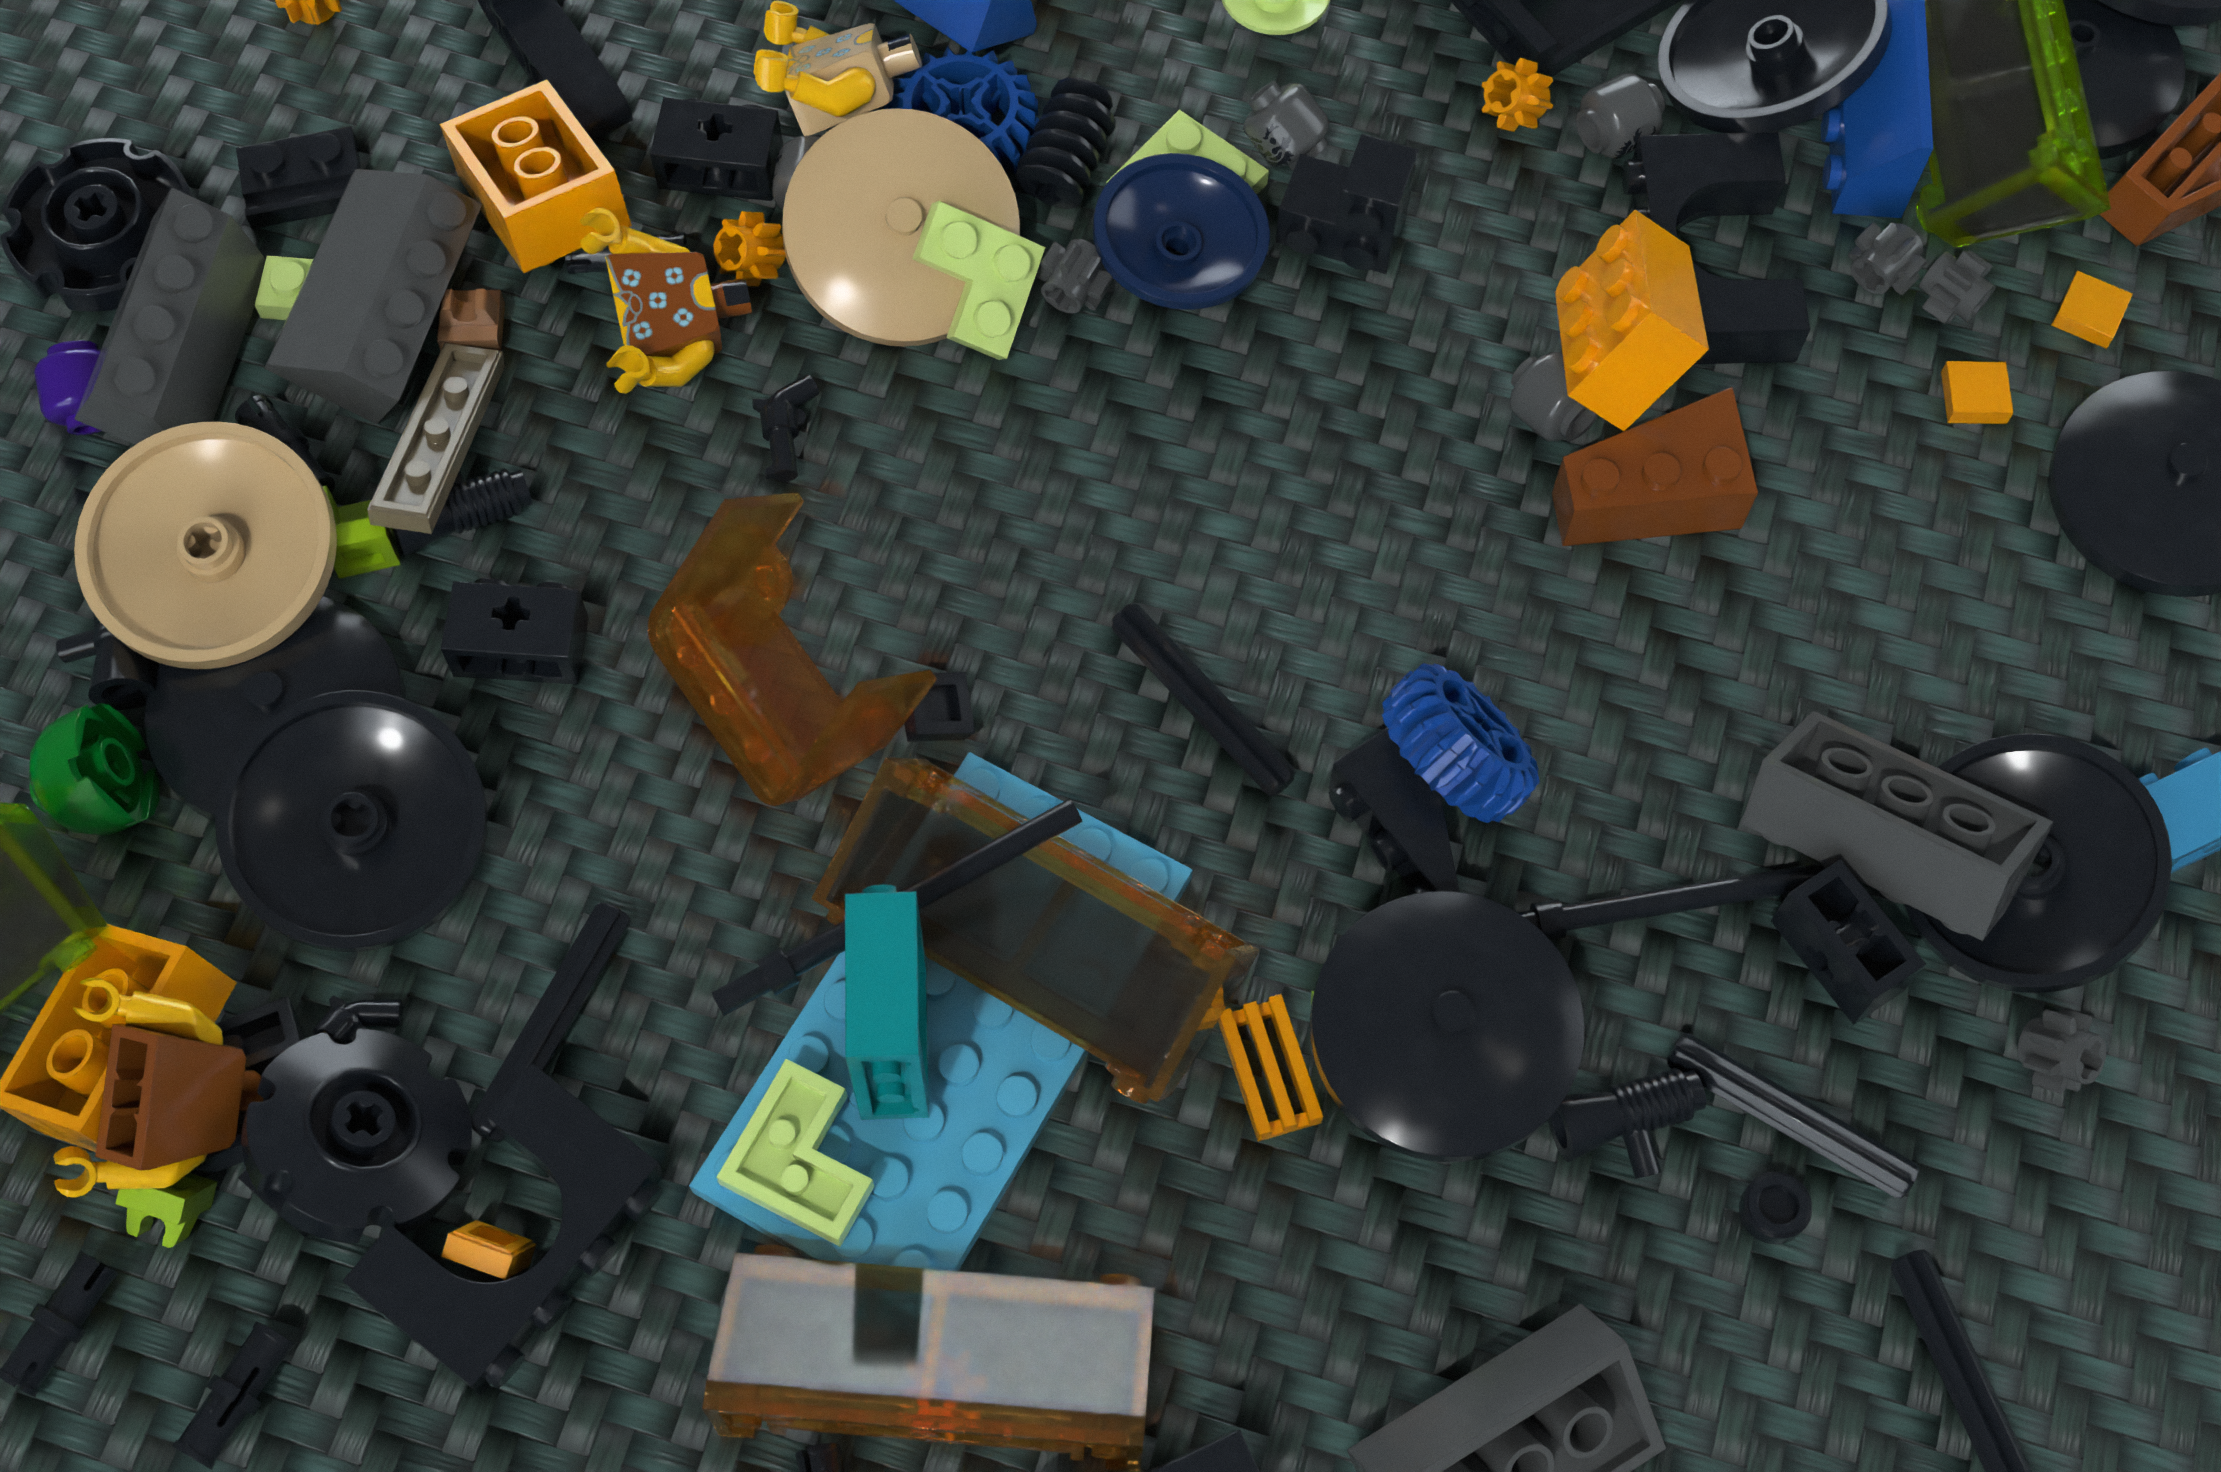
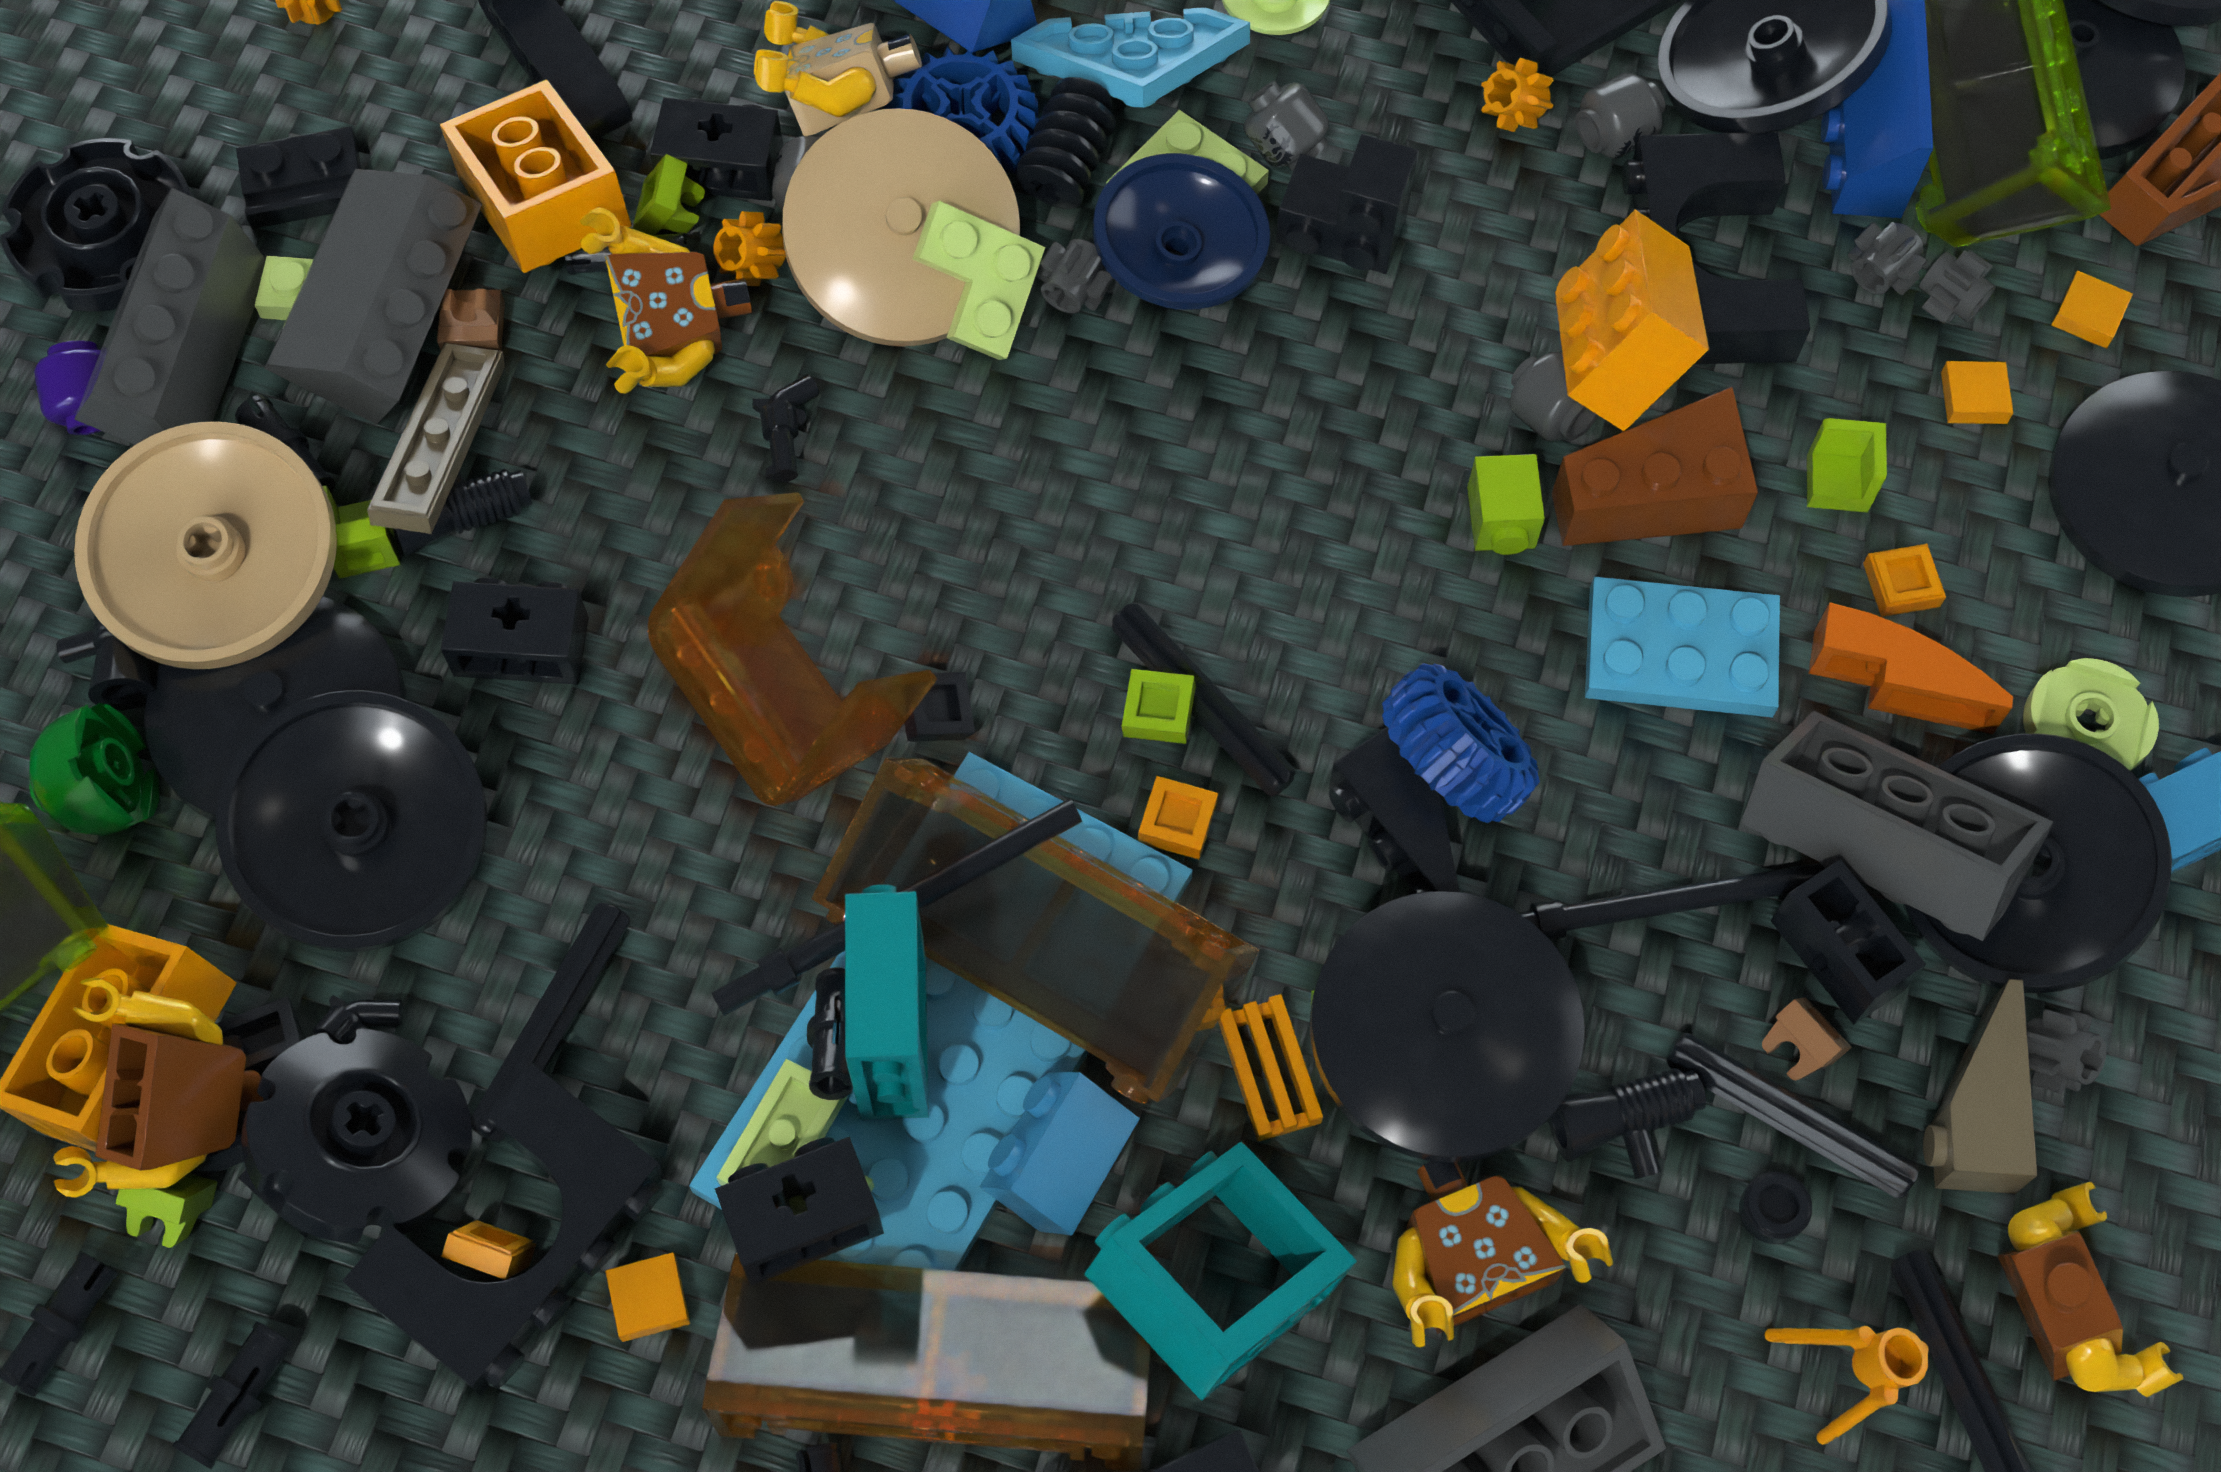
none -> light orange tile [605,1252,690,1342]
none -> lime tile [632,154,705,235]
none -> black brick [714,1136,884,1286]
none -> black pin [807,967,853,1100]
none -> dark azure brick [980,1072,1140,1236]
none -> medium azure plate [1011,7,1250,108]
none -> teal window [1084,1141,1357,1401]
none -> lime tile [1121,669,1196,744]
none -> light orange plate [1138,776,1218,860]
none -> torso [1392,1161,1613,1347]
none -> lime brick [1467,454,1545,555]
none -> medium azure plate [1585,576,1780,718]
none -> medium nougat tile [1762,997,1852,1080]
none -> light orange plant [1764,1326,1929,1445]
none -> lime panel [1807,418,1887,513]
none -> orange slope [1808,602,2013,734]
none -> light orange tile [1863,544,1946,617]
none -> dark tan slope [1923,979,2037,1194]
none -> torso [1998,1182,2183,1397]
none -> yellowish green plate [2023,658,2159,771]

